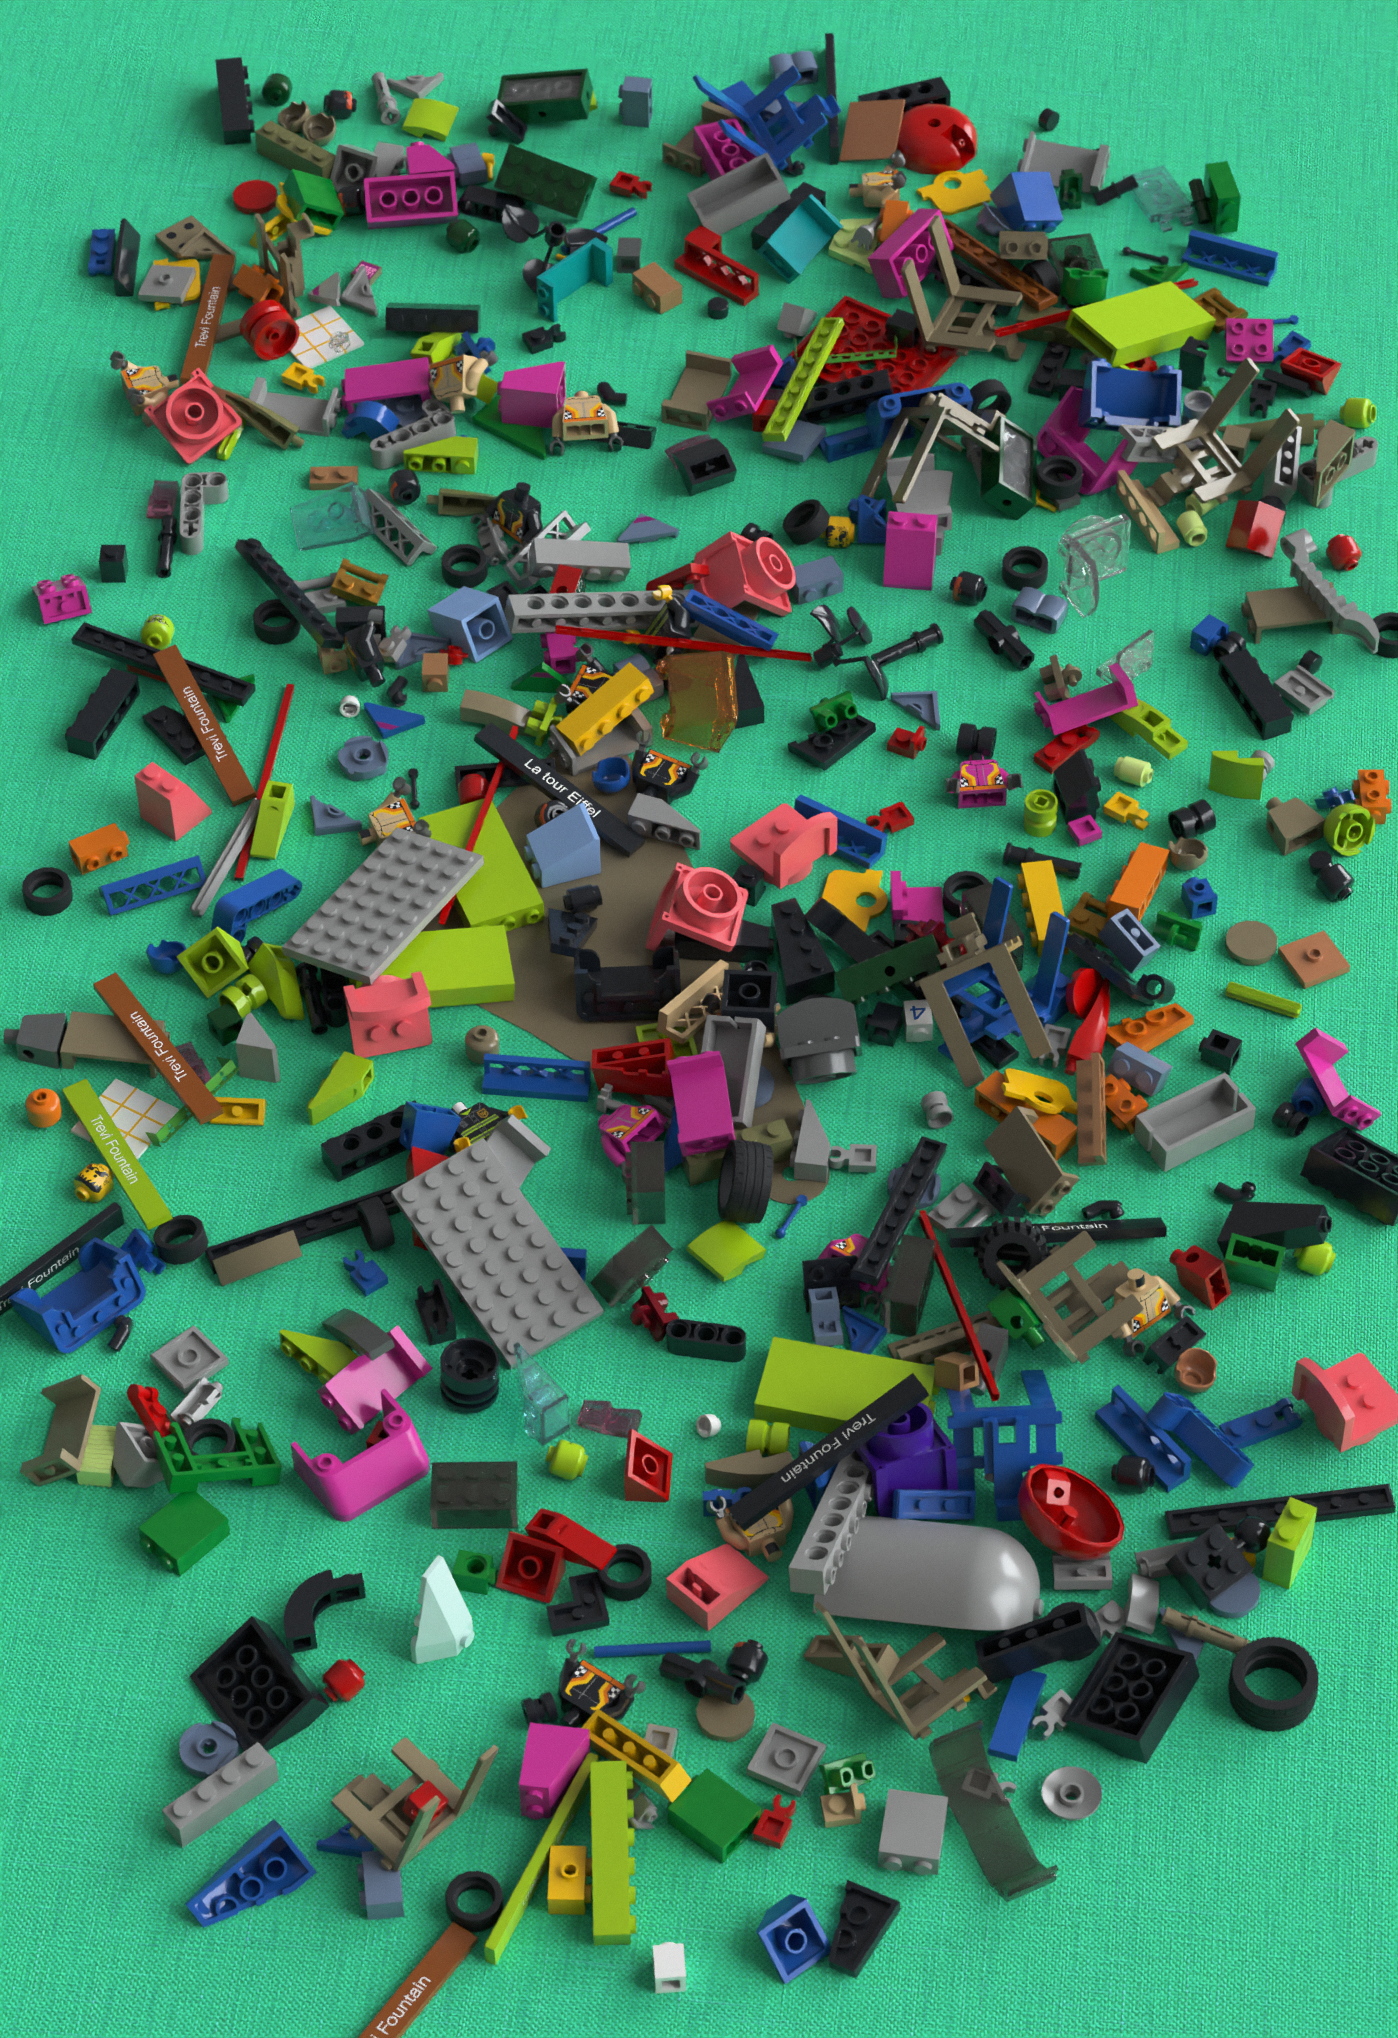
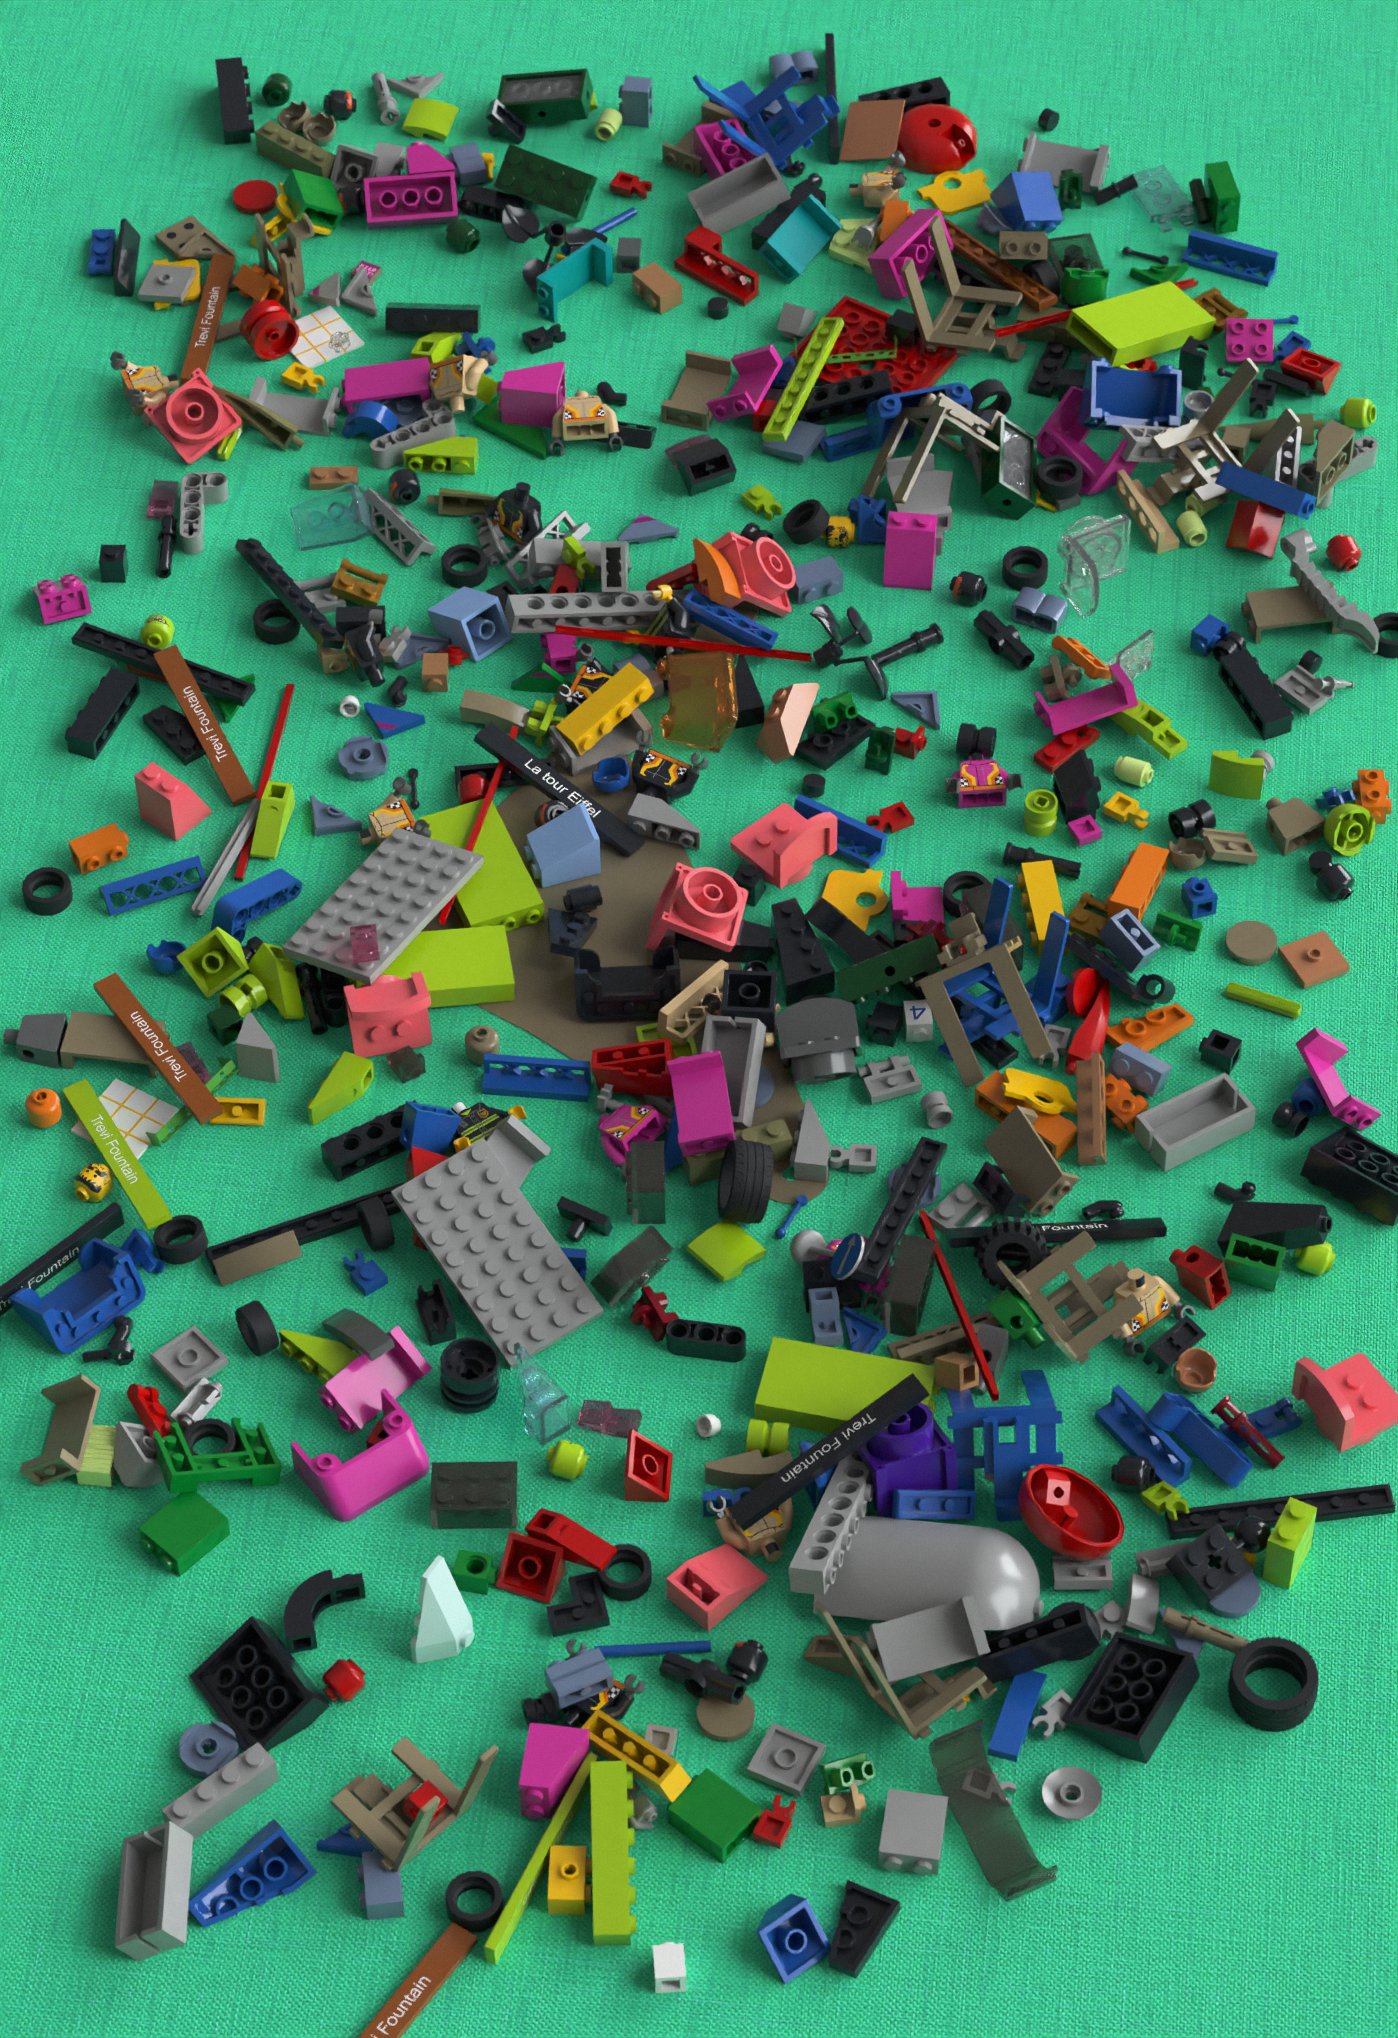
none -> black bar [82,1340,135,1366]
none -> light grey piece [115,1821,193,1961]
none -> black tyre [235,1300,279,1356]
none -> clear pink slope [349,924,380,963]
none -> clear smoke bracket [386,1045,426,1083]
none -> sand blue brick [544,1648,613,1709]
none -> black tile [557,1196,613,1242]
none -> lime plate [561,535,595,579]
none -> yellowish green brick [595,108,622,141]
none -> light grey brick [601,541,628,592]
none -> orange slope [693,538,741,607]
none -> lime plate [741,484,782,521]
none -> nougat wedge [755,683,819,764]
none -> light grey piece [790,1229,865,1280]
none -> black arm [793,173,823,189]
none -> black piece [802,774,826,797]
none -> light grey plate [856,1055,922,1104]
none -> dark green hips [864,726,897,775]
none -> light grey panel [866,1595,990,1683]
none -> orange plate [1052,635,1111,680]
none -> lime plate [1141,1480,1189,1521]
none -> dark tan plate [1198,828,1259,864]
none -> dark red pin [1210,1394,1285,1470]
none -> blue slope [1215,461,1317,520]
none -> light grey piece [1313,676,1354,692]

